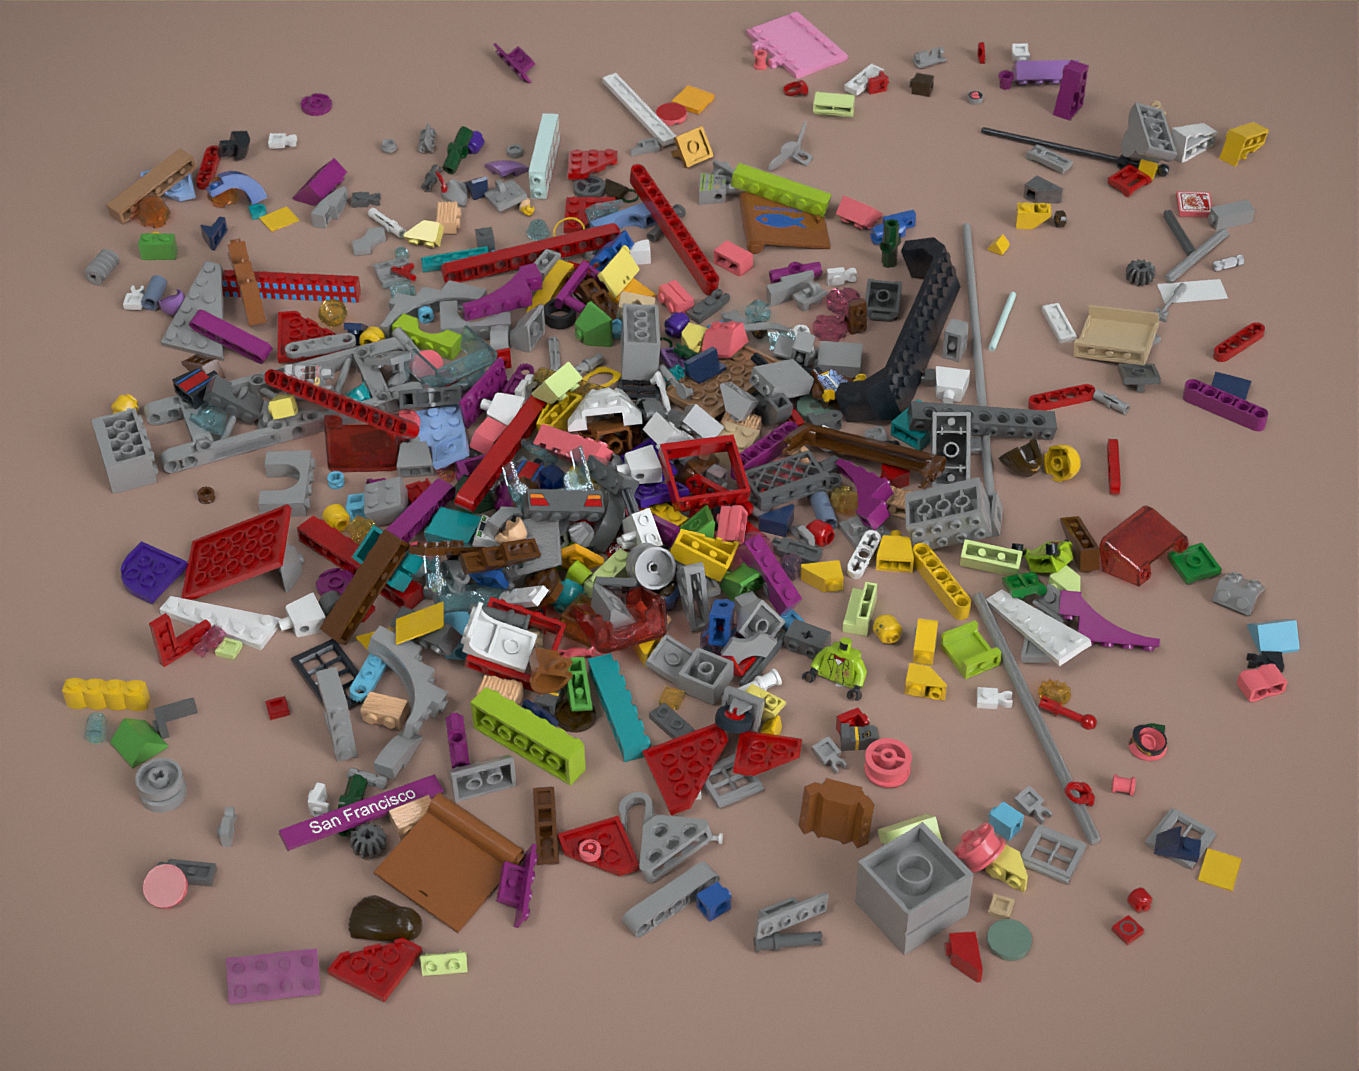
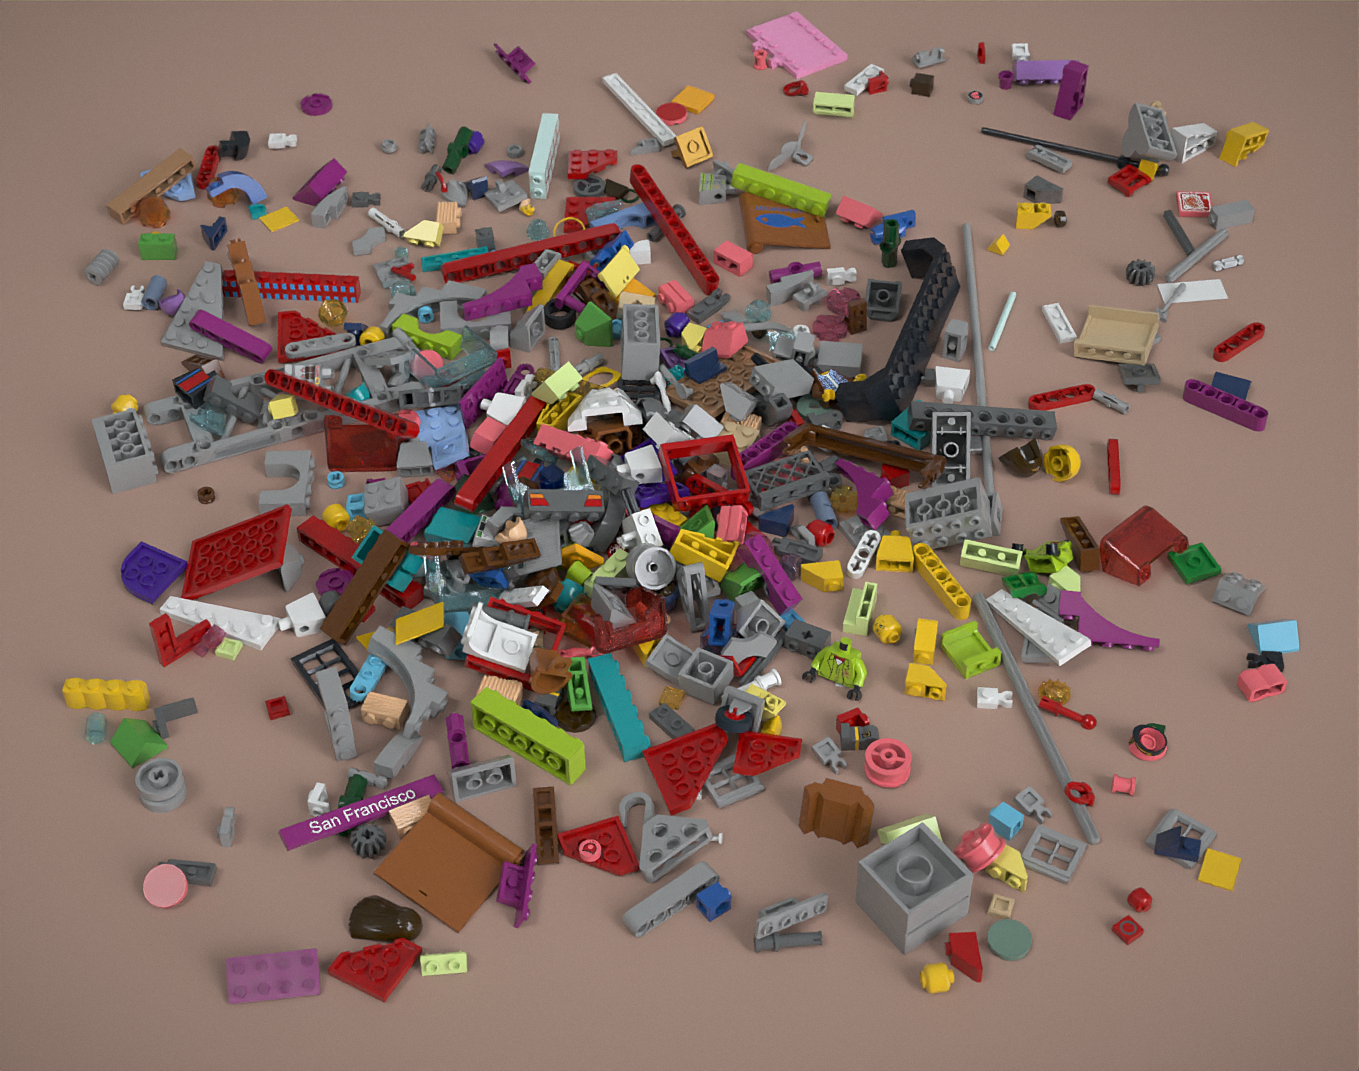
none -> yellow head [919,962,954,994]

